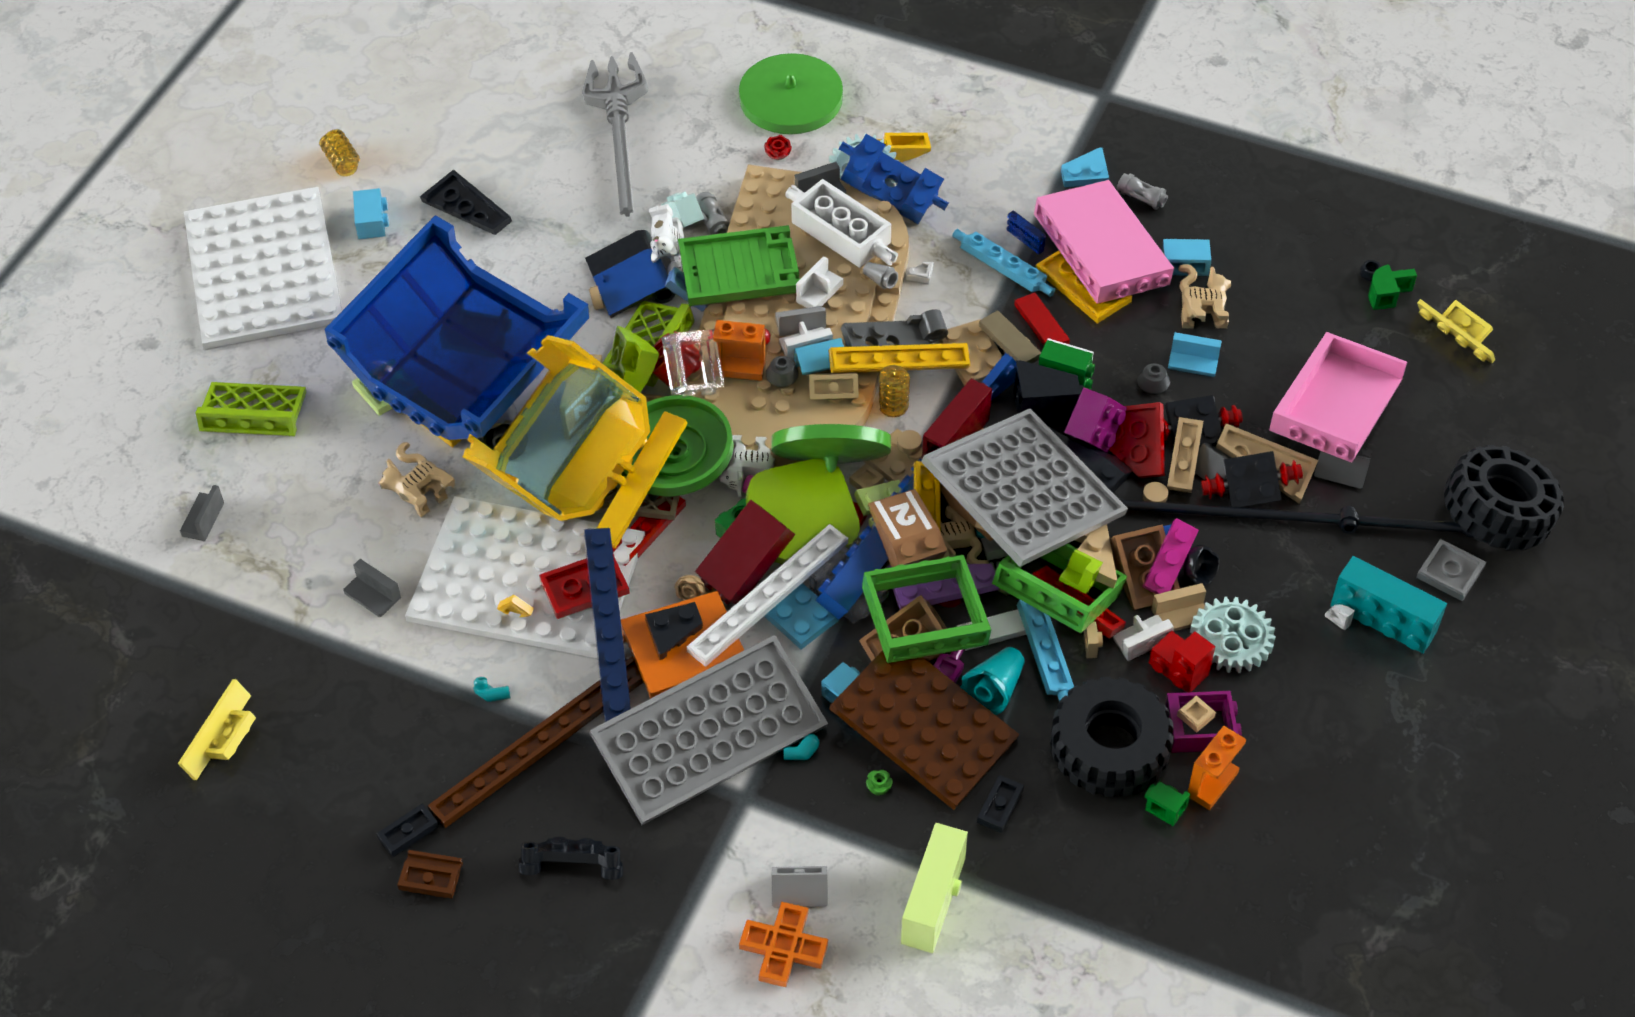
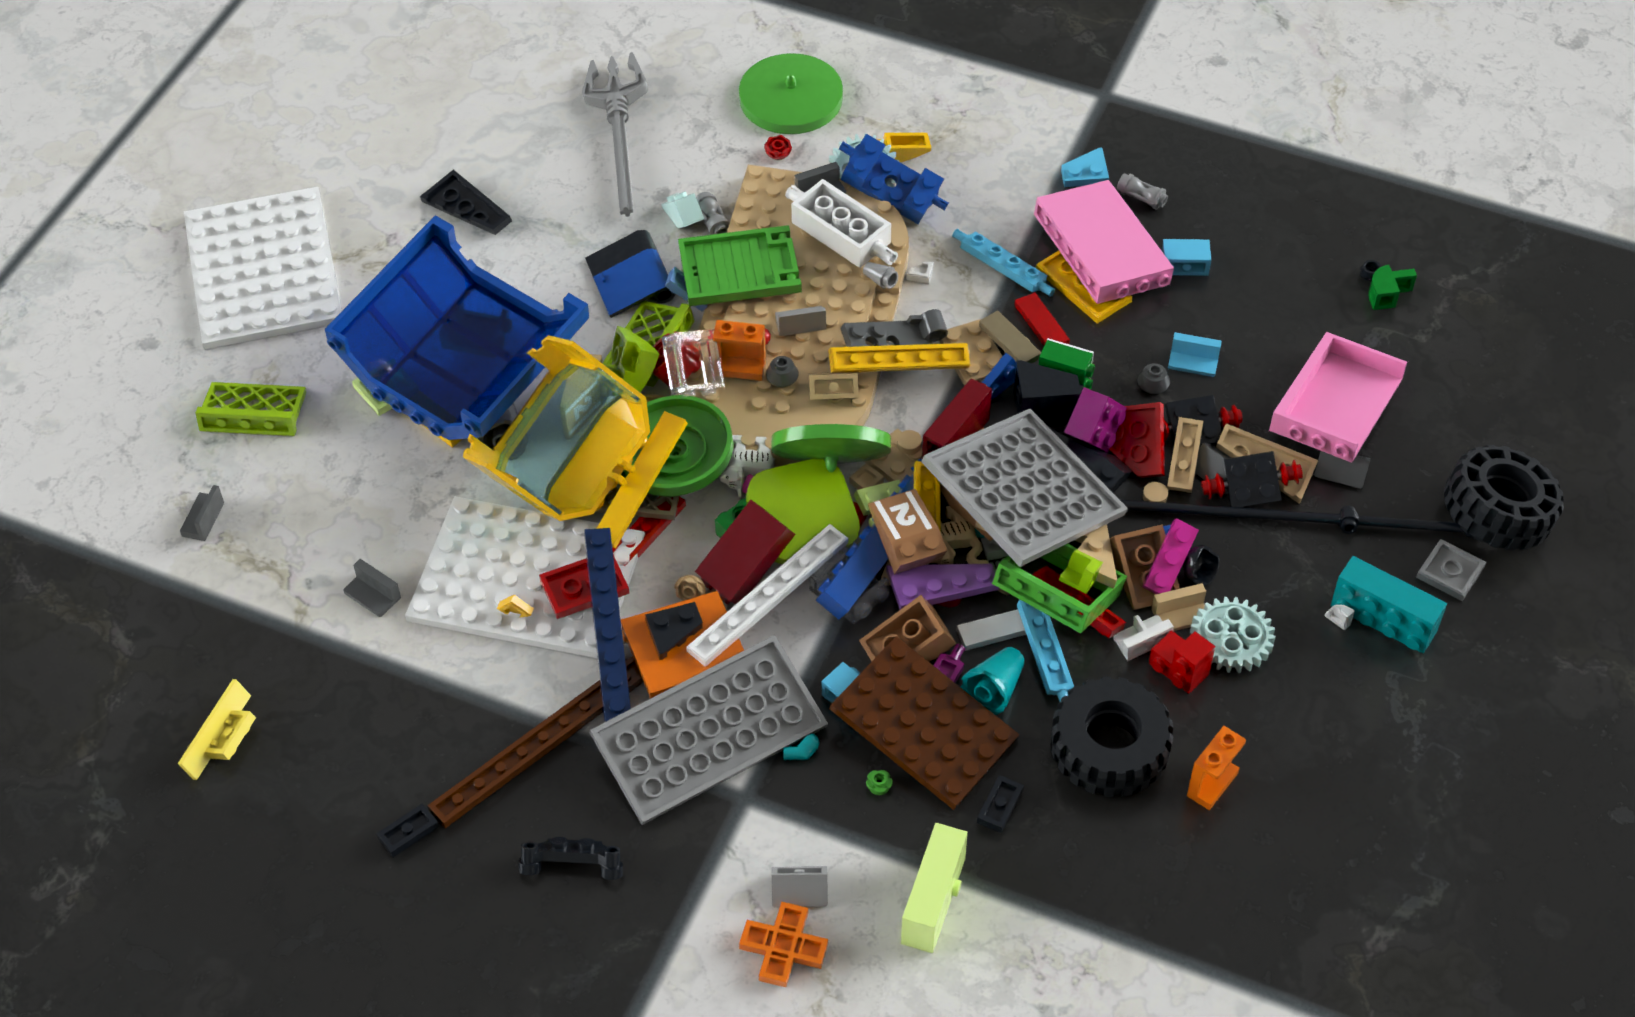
clear yellow piece [319,129,360,177] -> none
medium azure brick [353,188,389,239] -> none
tan animal [378,442,455,517] -> none
reddish brown plate [397,850,463,899] -> none
teal arm [473,677,511,702] -> none
tan tile [589,286,604,310] -> none
white animal [649,204,684,273] -> none
medium azure plate [764,583,839,650] -> none
white panel [779,321,833,361] -> none
medium azure panel [794,338,844,375] -> none
white panel [796,256,843,308] -> none
bright green window [862,555,991,663] -> none
clear yellow piece [879,365,910,417] -> none
clear blue tile [1006,210,1046,254] -> none
tan plate [1084,622,1103,658] -> none
green brick [1145,781,1190,826] -> none
magenta window [1165,691,1242,753] -> none
tan tile [1177,696,1216,733] -> none
tan animal [1178,264,1231,328] -> none
light yellow bracket [1417,299,1495,363] -> none

